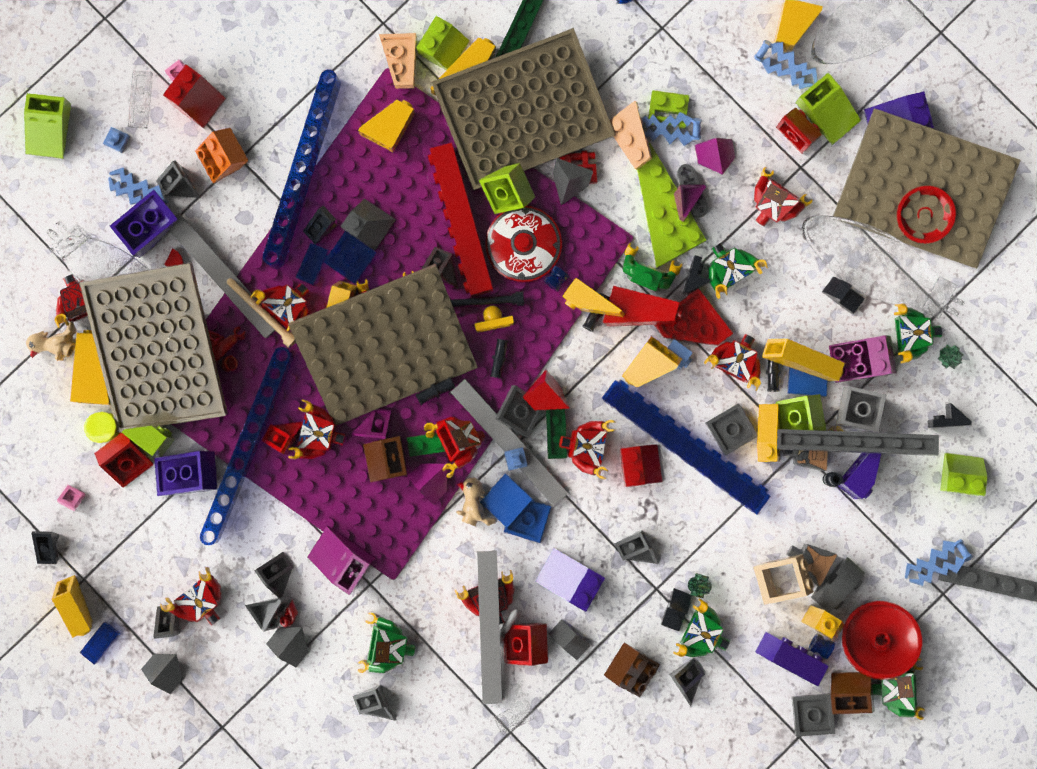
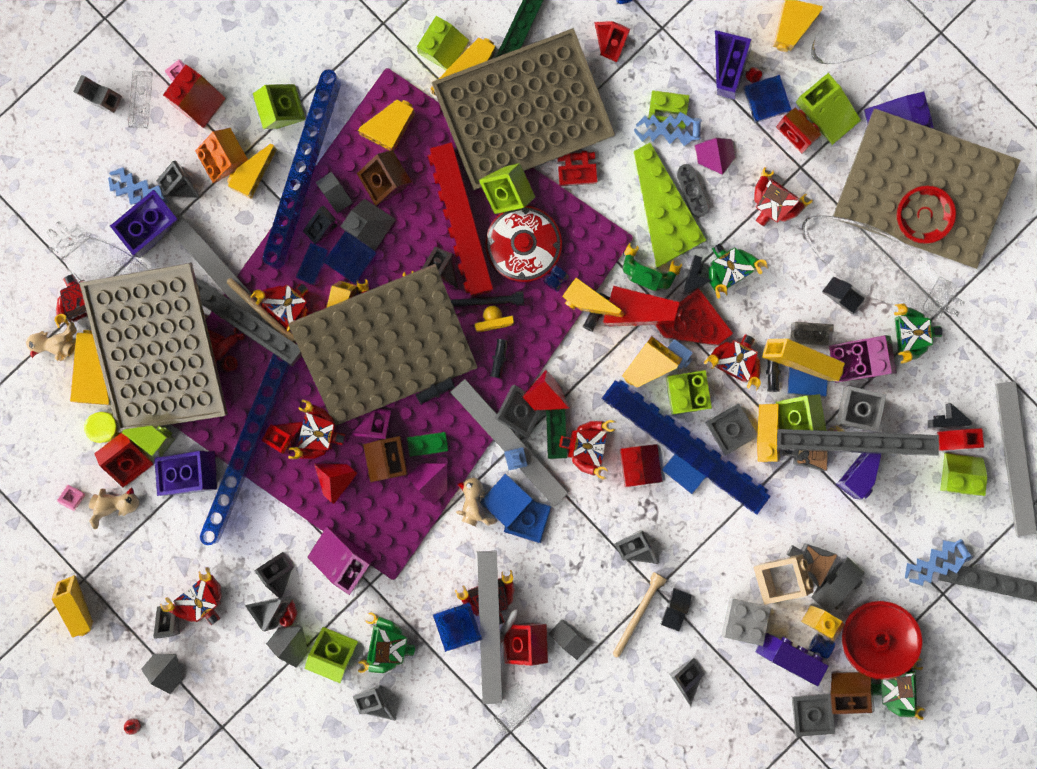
lime slope [24,93,71,159] -> none
black slope [31,531,60,564] -> none
clear blue tile [79,621,121,665] -> none
medium blue tile [103,127,130,153] -> none
red tile [164,248,184,267] -> none
light nougat wing [379,33,417,89] -> none
red torso [424,416,485,478] -> none
slope [535,548,605,612] -> none
dark grey slope [553,158,593,205] -> none
reddish brown slope [604,642,660,697] -> none
light nougat wing [609,101,652,170] -> none
torso [673,598,730,657] -> none
magenta slope [674,184,706,222] -> none
clear green gear [688,573,712,598] -> none
medium blue piece [754,40,817,89] -> none
black pin [822,472,843,487] -> none
clear green gear [938,344,964,369] -> none
none -> dark grey brick [73,75,122,113]
none -> tan animal [89,487,139,530]
none -> red hinge [124,718,141,735]
none -> dark grey plate [196,278,302,366]
none -> yellow slope [227,143,277,199]
none -> lime slope [253,84,306,129]
none -> lime slope [304,627,358,683]
none -> red slope [314,463,357,504]
none -> dark grey slope [316,172,353,214]
none -> reddish brown slope [357,150,412,206]
none -> clear blue slope [433,602,482,652]
none -> red slope [594,21,630,62]
none -> tan piece [613,572,667,657]
none -> blue tile [662,440,716,494]
none -> lime slope [665,370,712,415]
none -> dark purple wedge [715,30,752,100]
none -> light grey brick [722,597,771,646]
none -> clear blue plate [743,75,792,123]
none -> red hinge [746,67,762,84]
none -> clear smoke bracket [790,322,834,346]
none -> red slope [937,428,984,451]
none -> light grey tile [995,381,1037,536]

